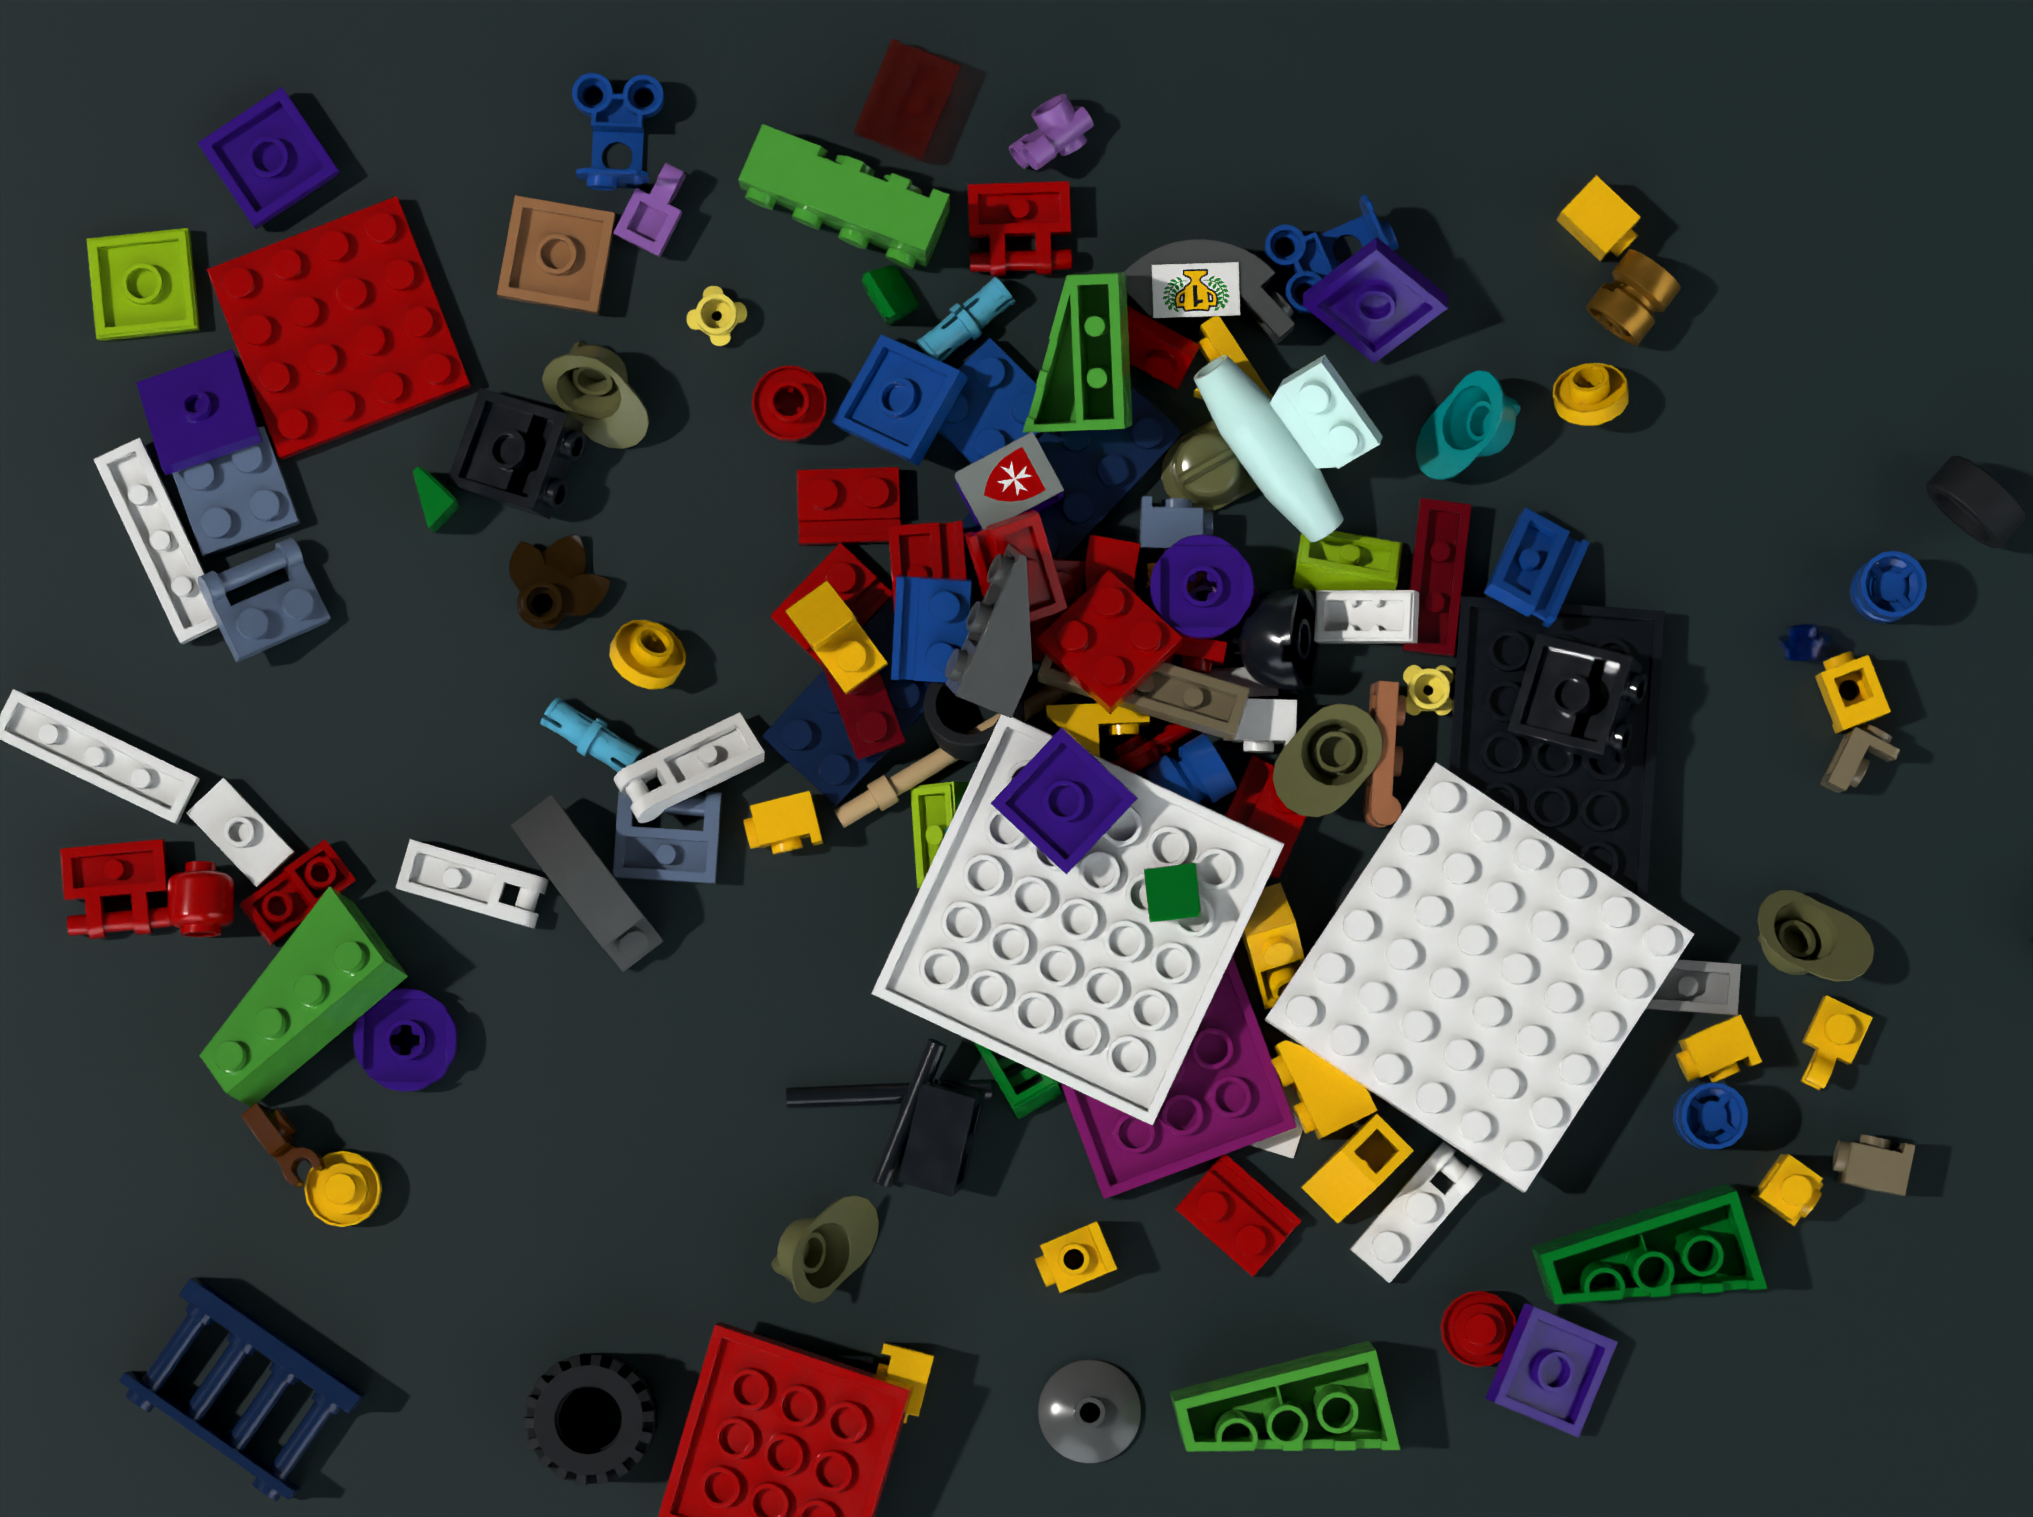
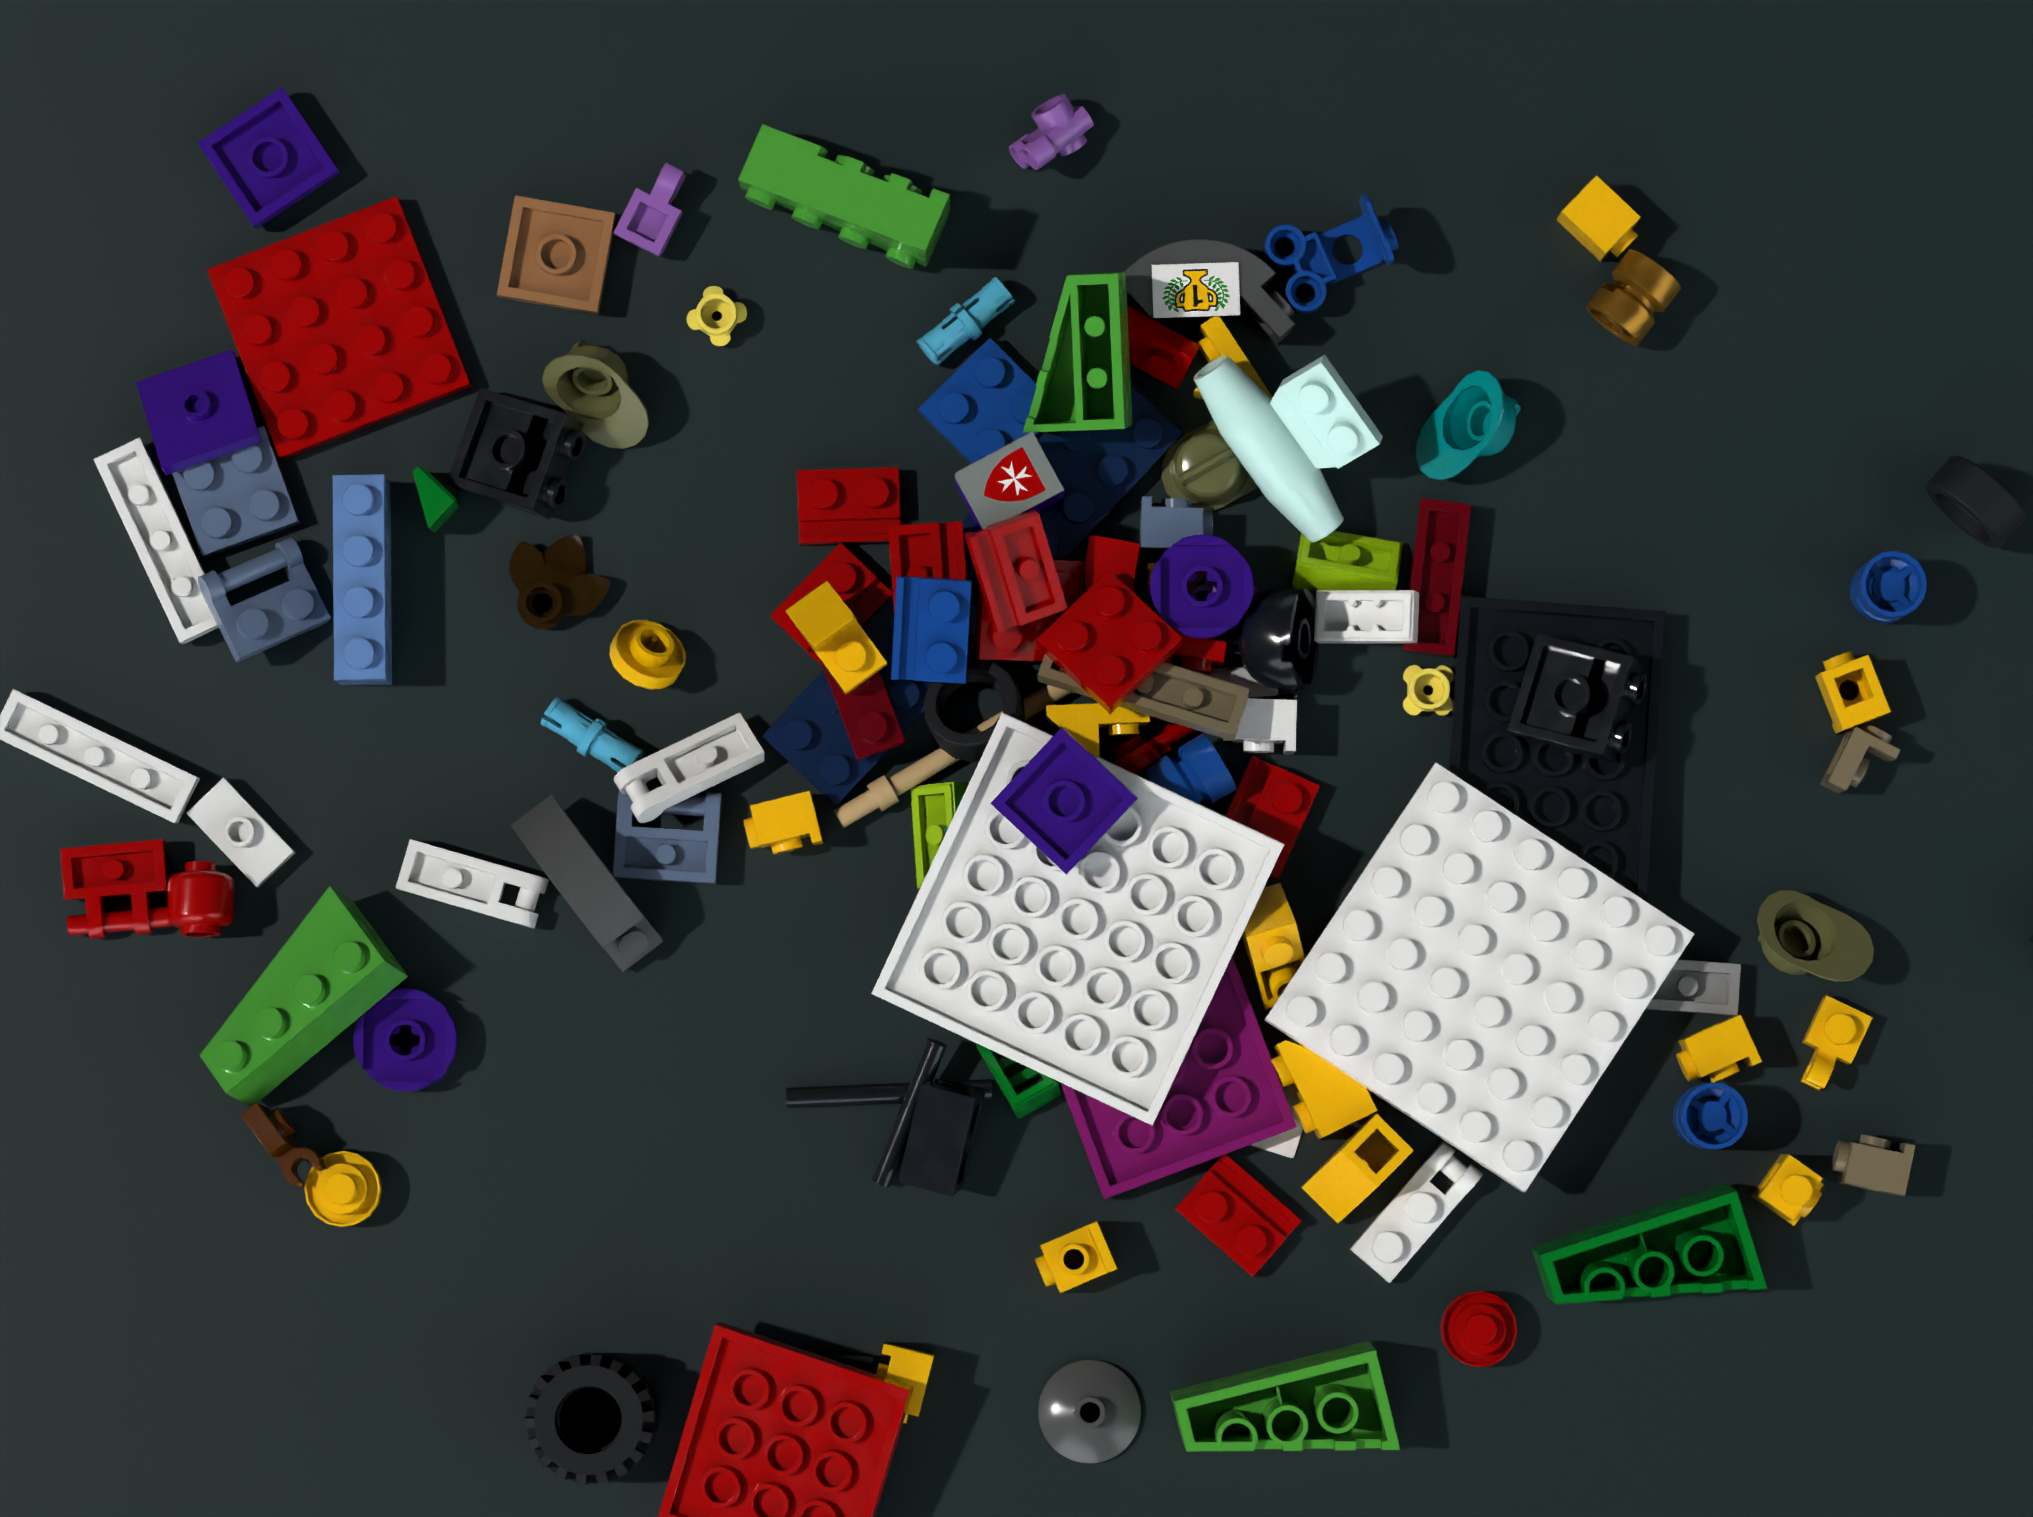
lime tile [86,228,200,341] -> none
dark blue fence [119,1277,366,1501] -> none
red slope [240,839,356,947] -> none
blue piece [572,73,665,191] -> none
red plate [752,365,827,442] -> none
olive piece [771,1195,879,1303] -> none
blue plate [831,334,968,466] -> none
clear red plate [854,38,961,162] -> none
green slope [861,265,919,326] -> none
dark grey slope [945,543,1033,718] -> none
red plate [968,181,1072,277] -> none
green slope [1144,863,1202,922] -> none
olive piece [1273,703,1383,817] -> none
dark purple plate [1303,237,1448,364] -> none
nougat plate [1363,681,1406,828] -> none
blue plate [1484,507,1590,628] -> none
dark purple plate [1485,1303,1618,1438] -> none
yellow plate [1553,363,1629,426] -> none
clear blue plate [1778,624,1830,661] -> none
none -> medium blue brick [332,474,392,685]

